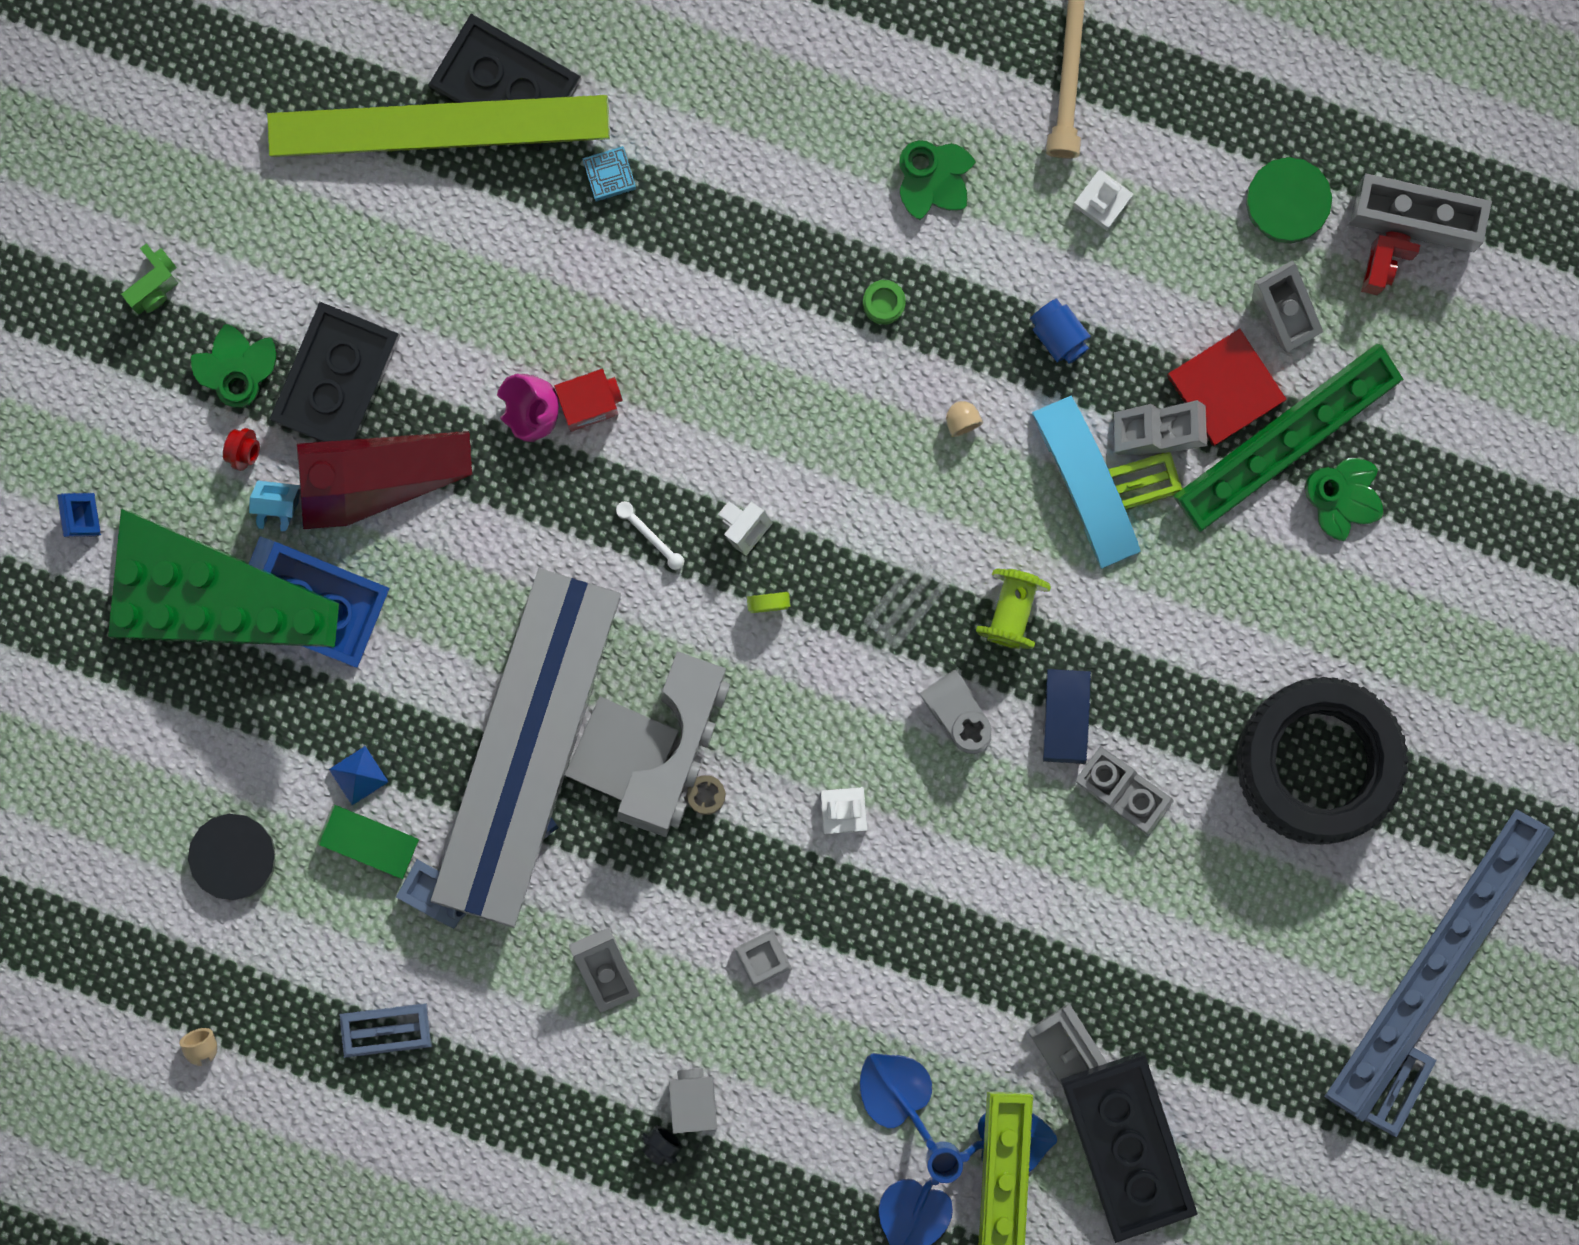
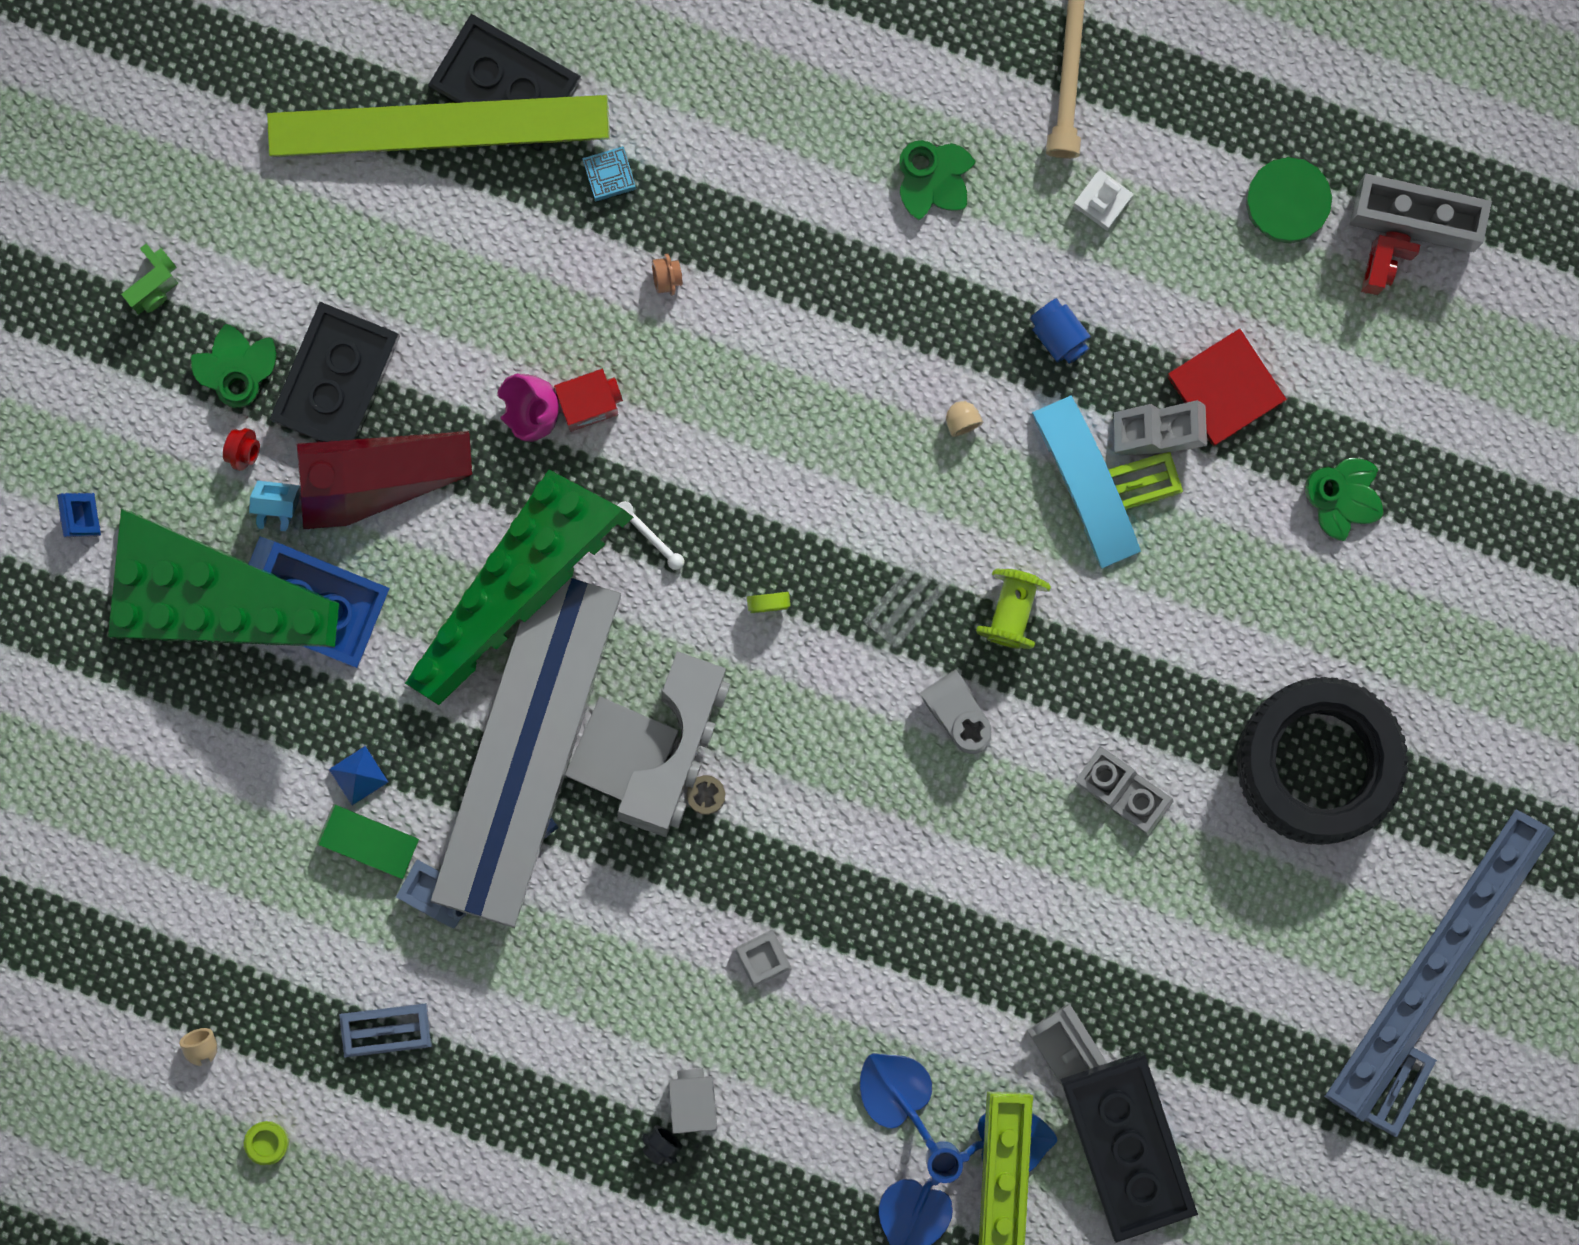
black tile [188,813,276,900] -> none
light grey slope [569,927,640,1013] -> none
white tile [718,501,773,556] -> none
white tile [820,787,867,835] -> none
bright green tile [863,280,906,325] -> none
dark blue slope [1043,669,1091,764] -> none
green tile [1173,343,1404,532] -> none
light grey slope [1252,261,1324,353] -> none
none -> lime tile [244,1121,289,1165]
none -> green wing [405,470,634,705]
none -> nougat plate [652,253,683,296]

